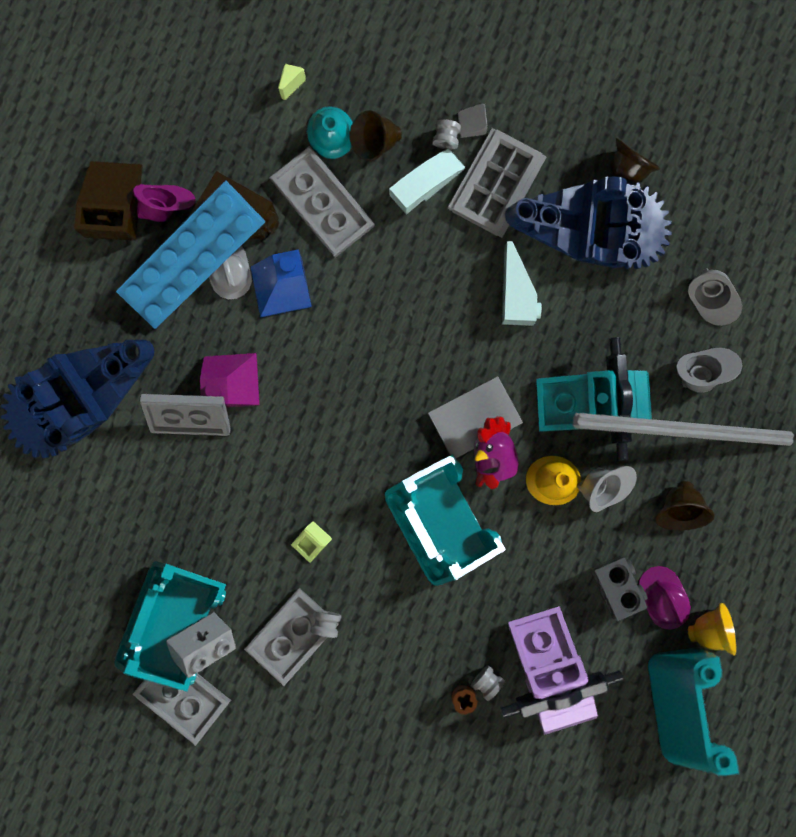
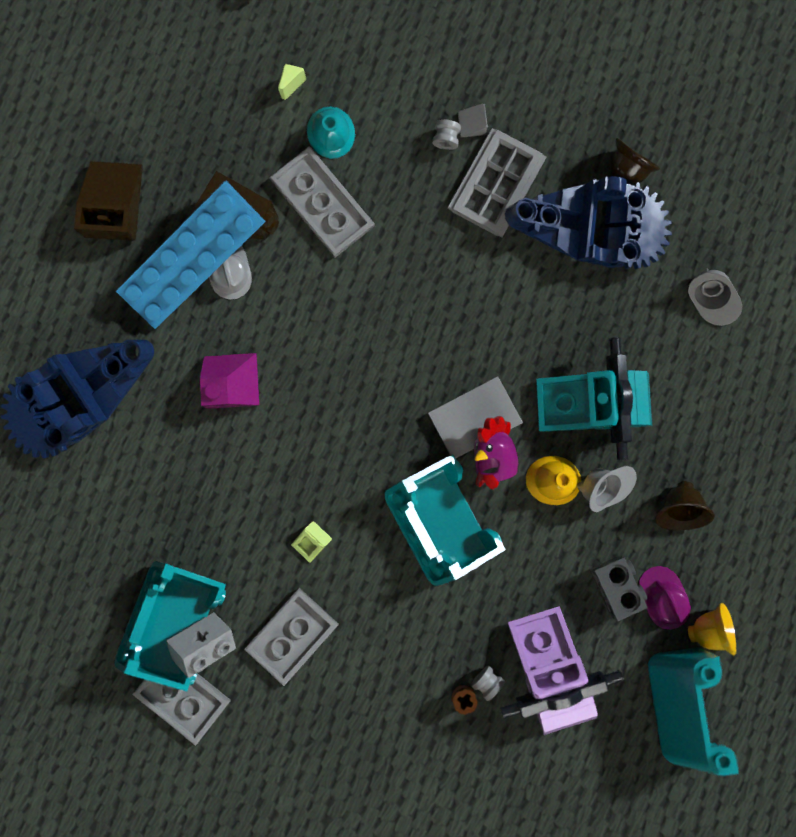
magenta piece [133,184,196,222] -> none
light grey tile [140,394,230,436] -> none
blue slope [251,249,312,317] -> none
light grey wheel [311,610,341,638] -> none
dark brown hat [350,110,402,161] -> none
light aqua slope [389,149,465,214] -> none
light aqua slope [502,241,542,326] -> none
light grey axle [573,413,794,446] -> none
light grey piece [676,348,742,393] -> none

